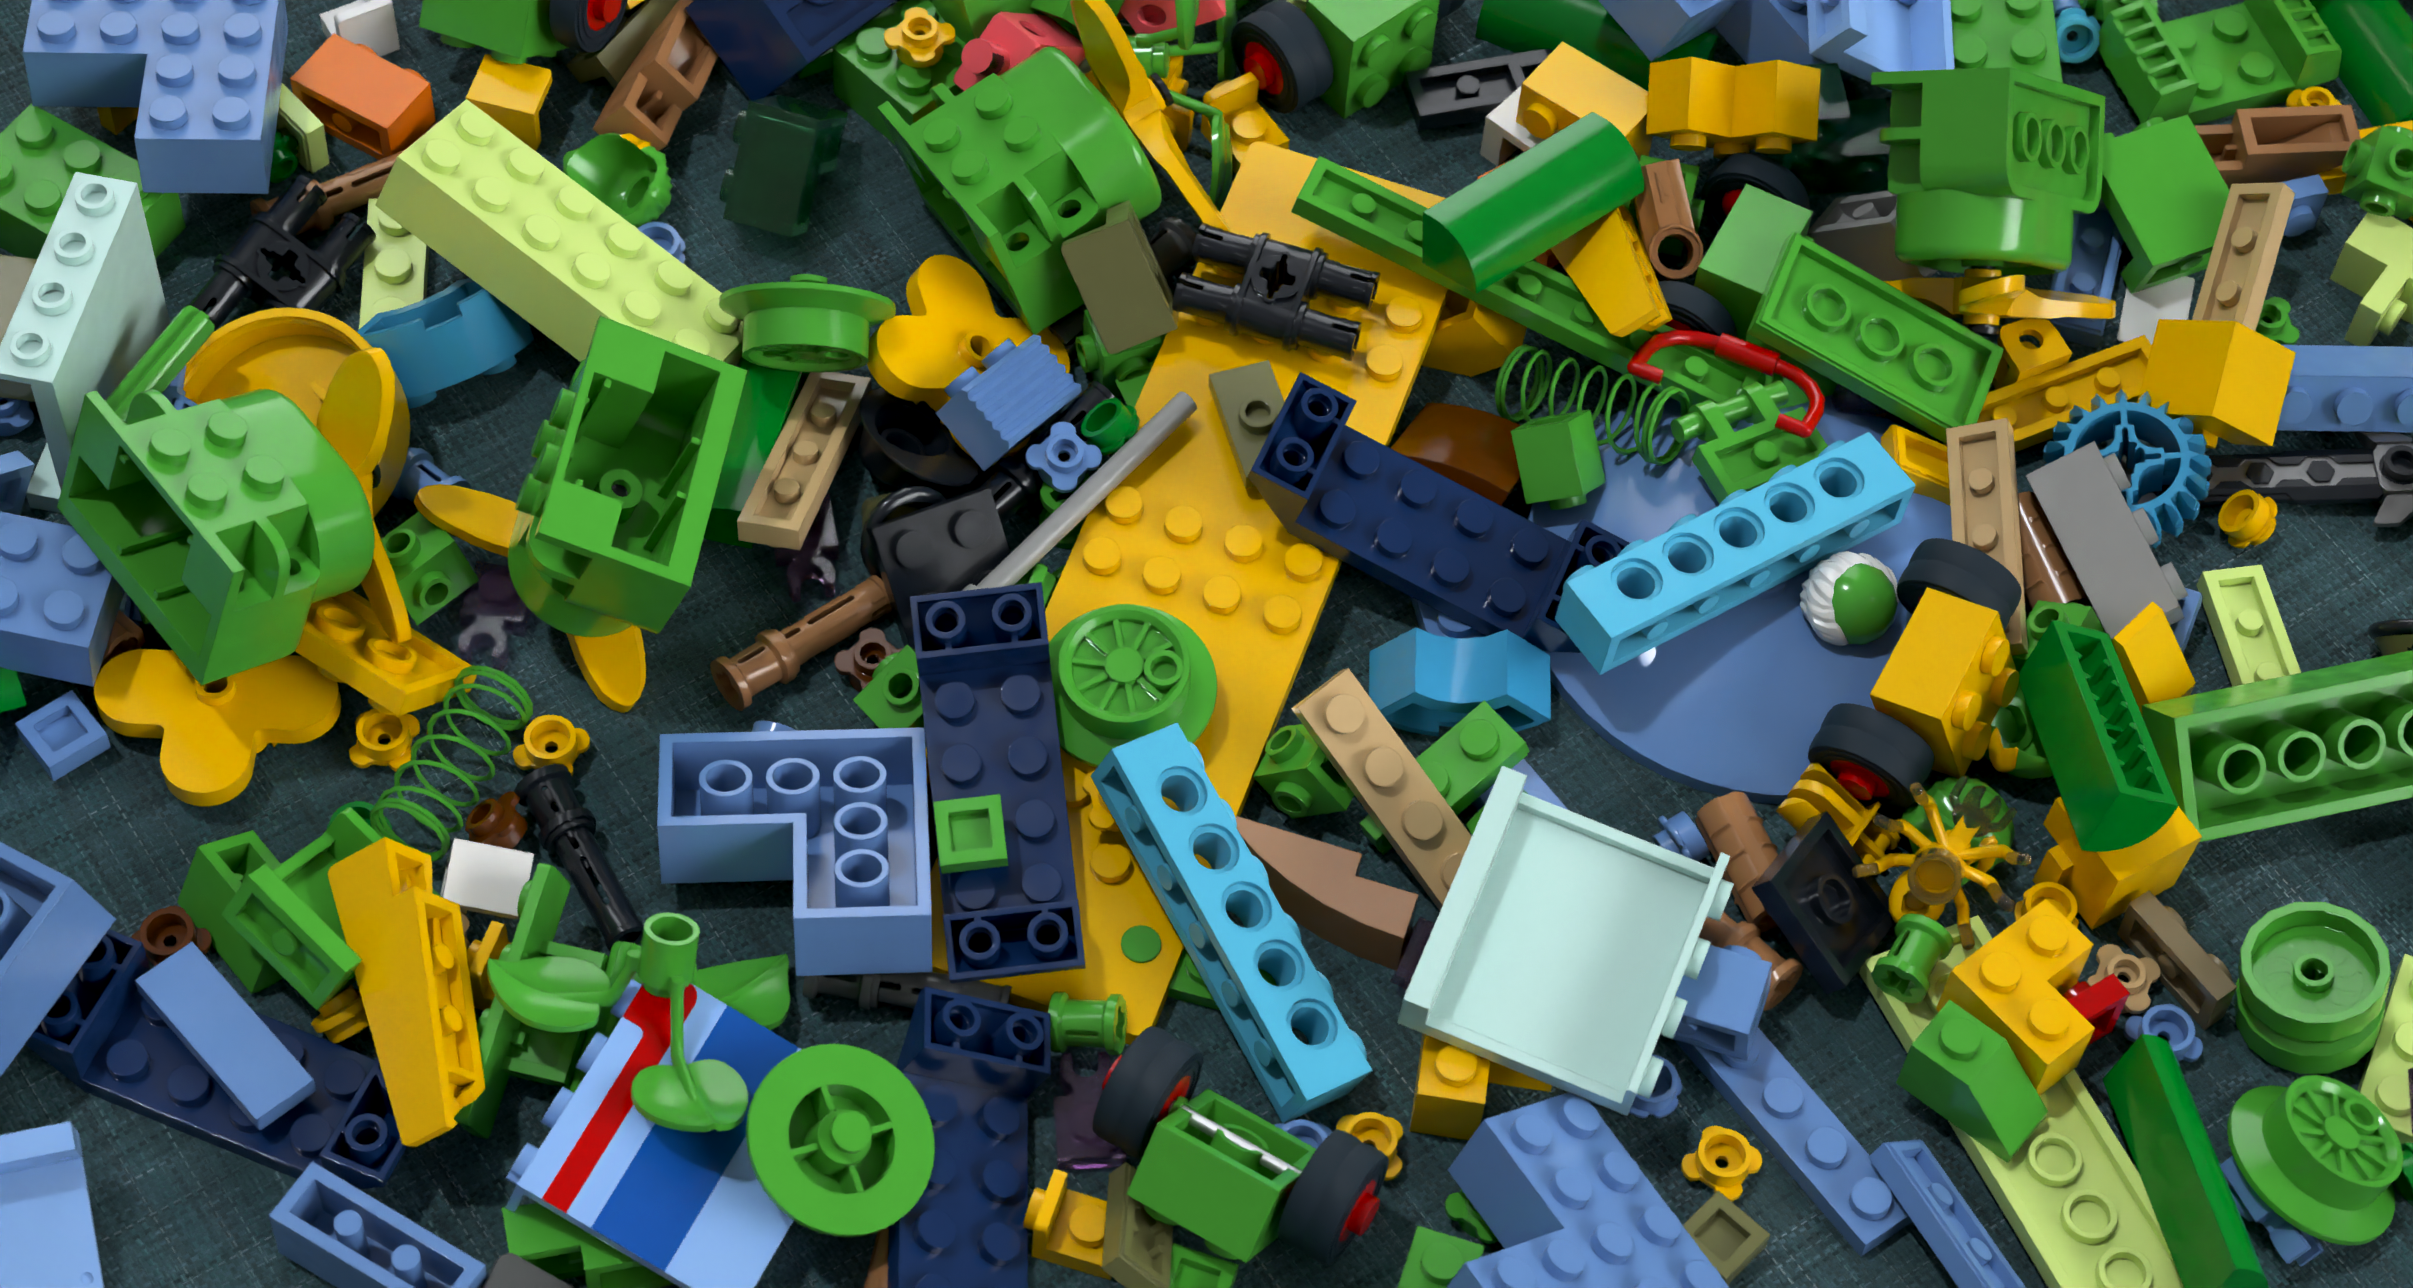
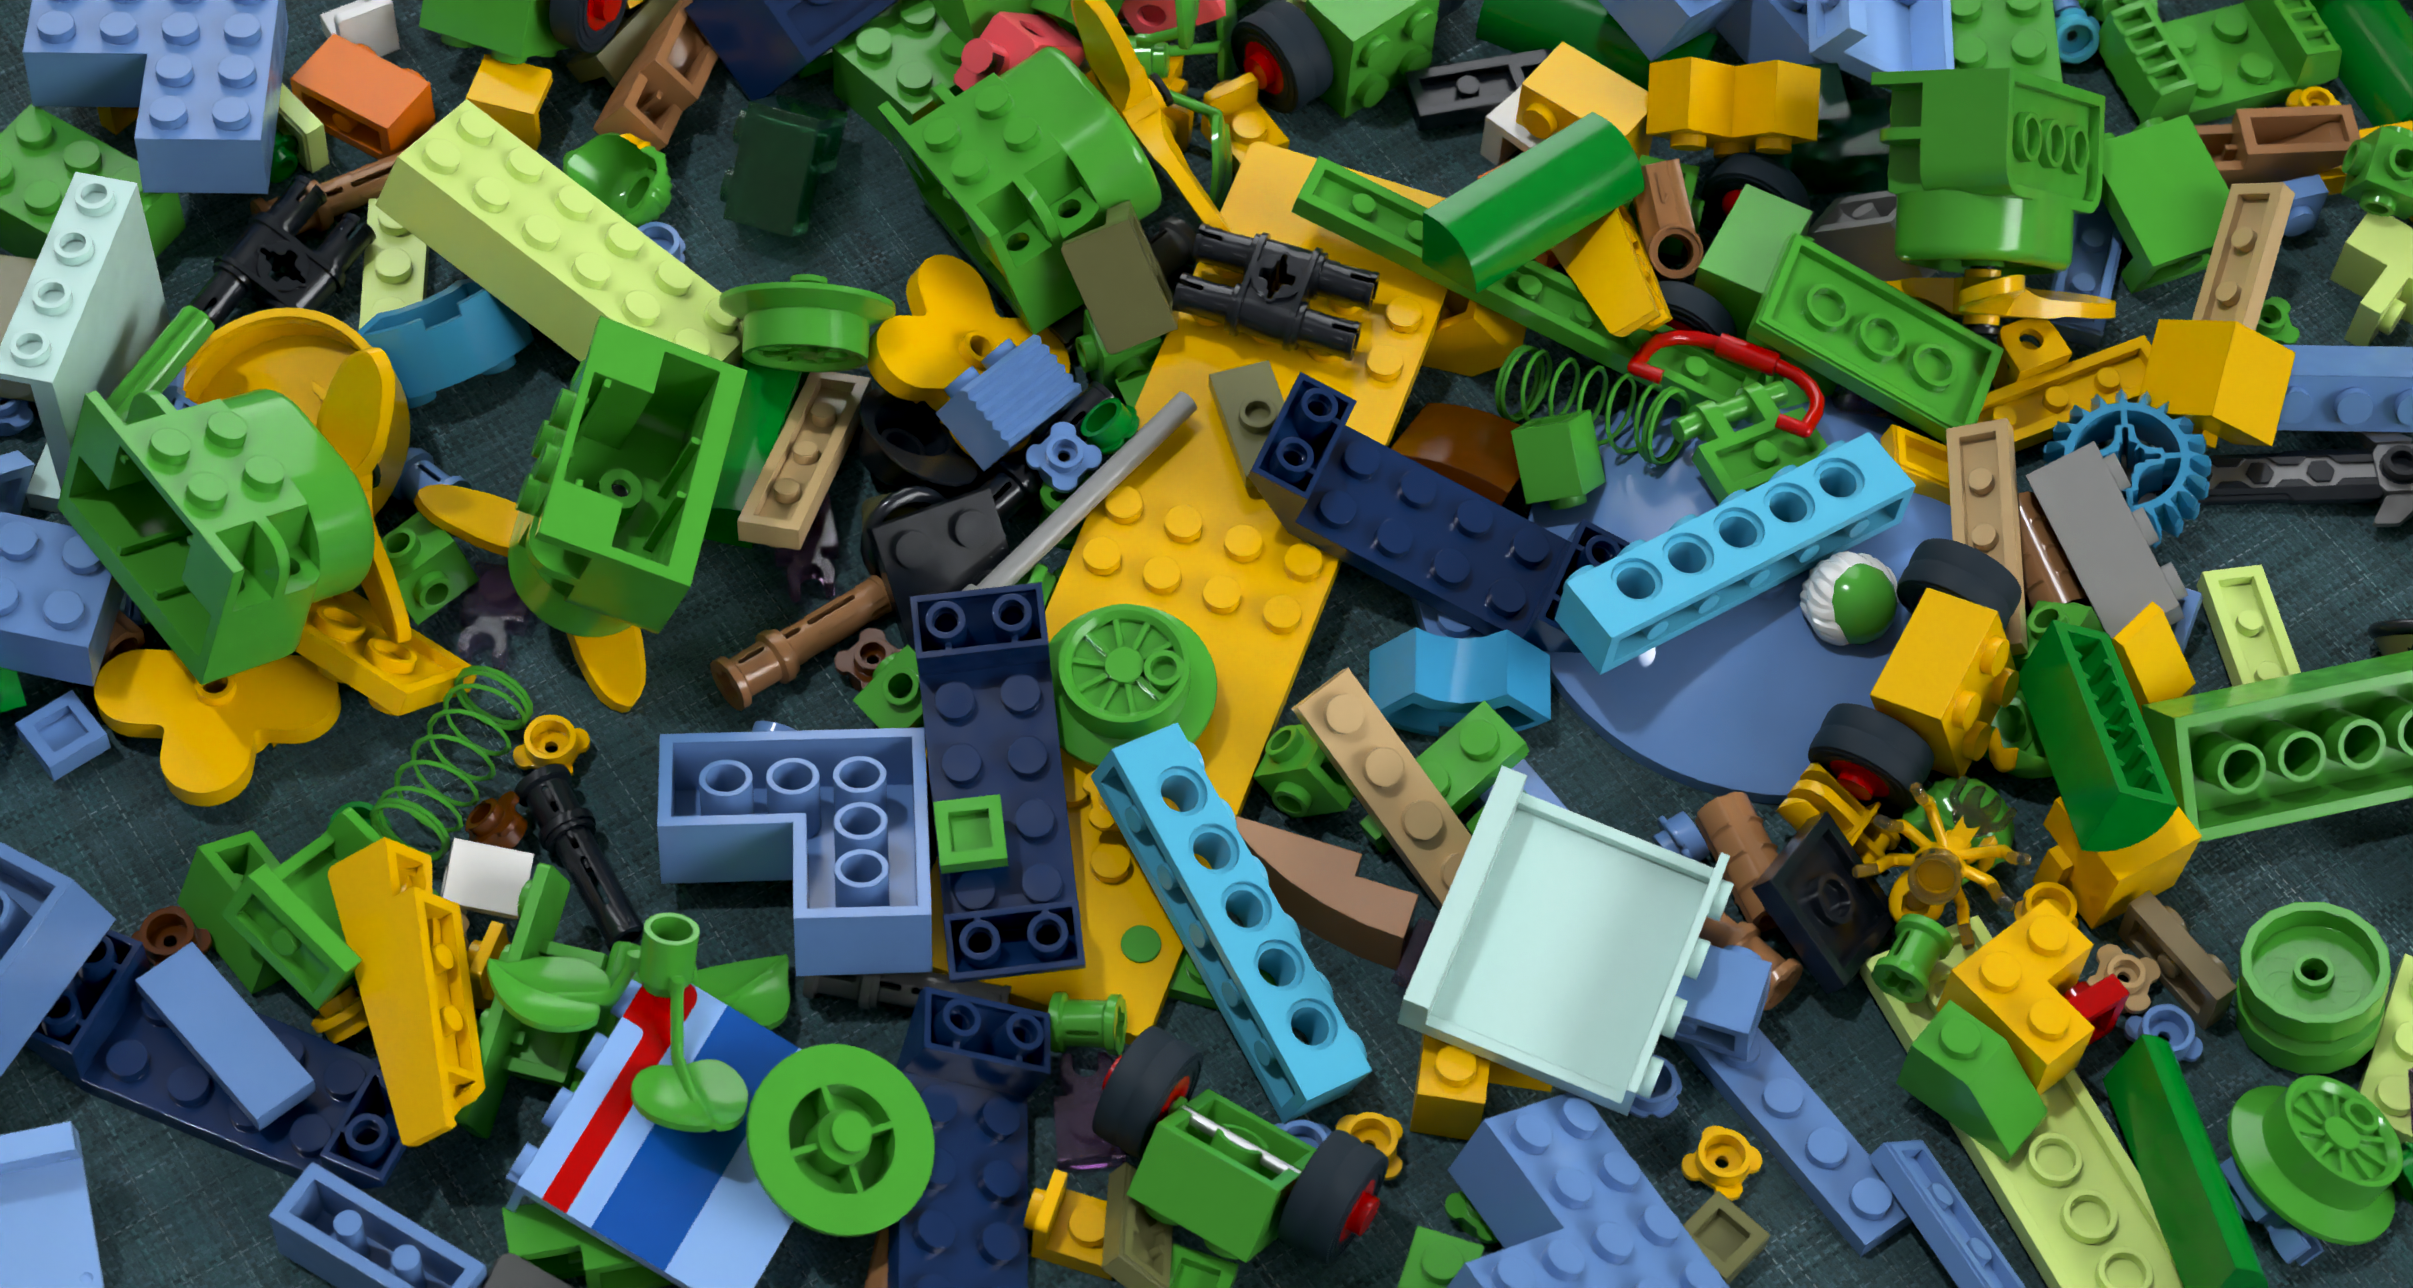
yellow plate [349,708,420,771] -> none
yellow plate [884,7,955,68] -> none
white sticker [2117,276,2195,345] -> none
yellow plate [2218,489,2278,548] -> none

